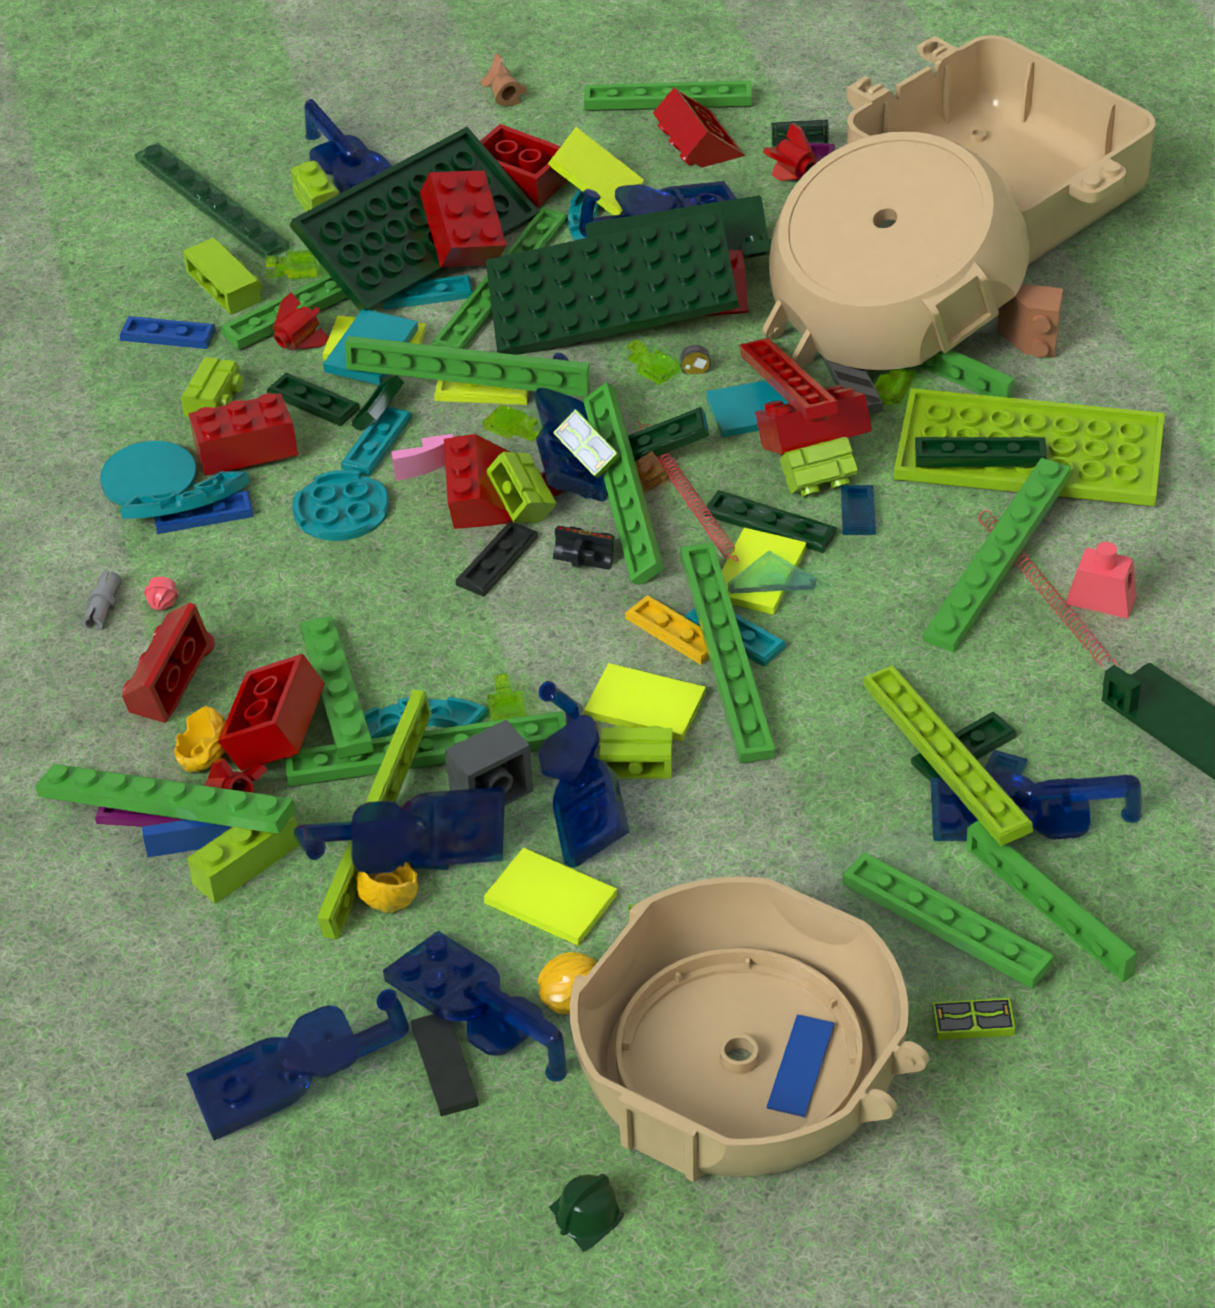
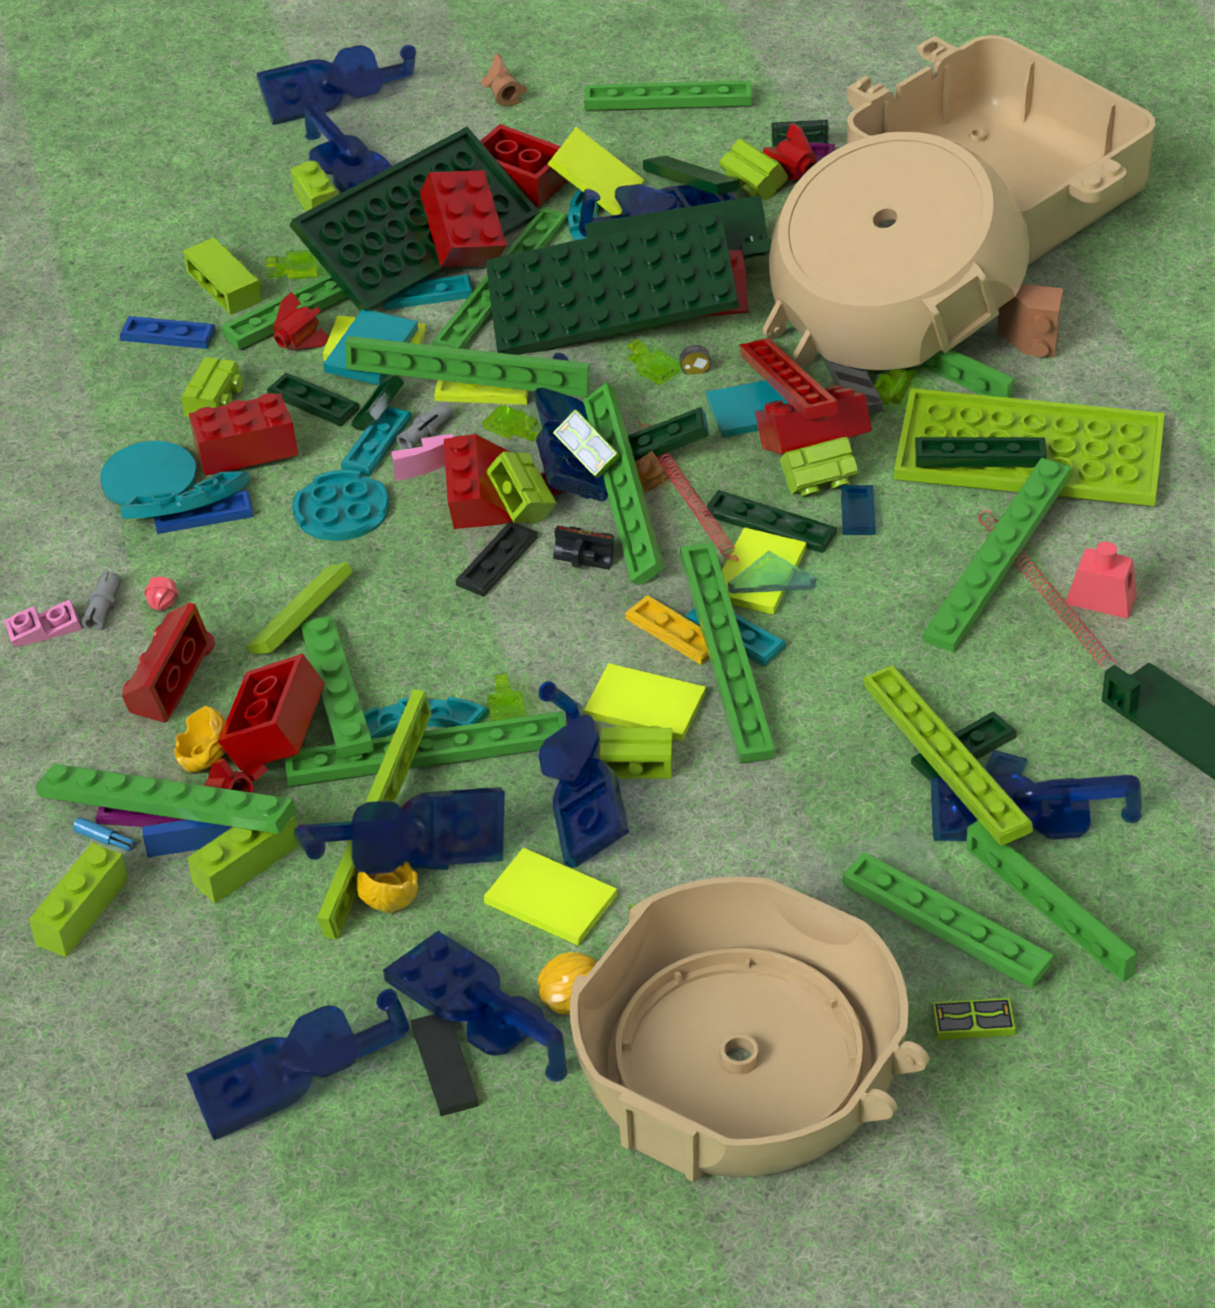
clear green plate [135,143,290,261] -> none
dark grey brick [445,719,533,822] -> none
dark green piece [549,1173,624,1252] -> none
red slope [653,87,745,168] -> none
blue tile [767,1014,835,1117] -> none
none -> bright pink slope [4,599,83,646]
none -> lime brick [28,842,128,957]
none -> dark azure pin [73,817,136,851]
none -> lime tile [246,562,353,655]
none -> clear blue plate [256,45,416,125]
none -> light grey pin [396,402,453,449]
none -> dark green tile [643,155,739,195]
none -> lime brick [719,139,788,201]

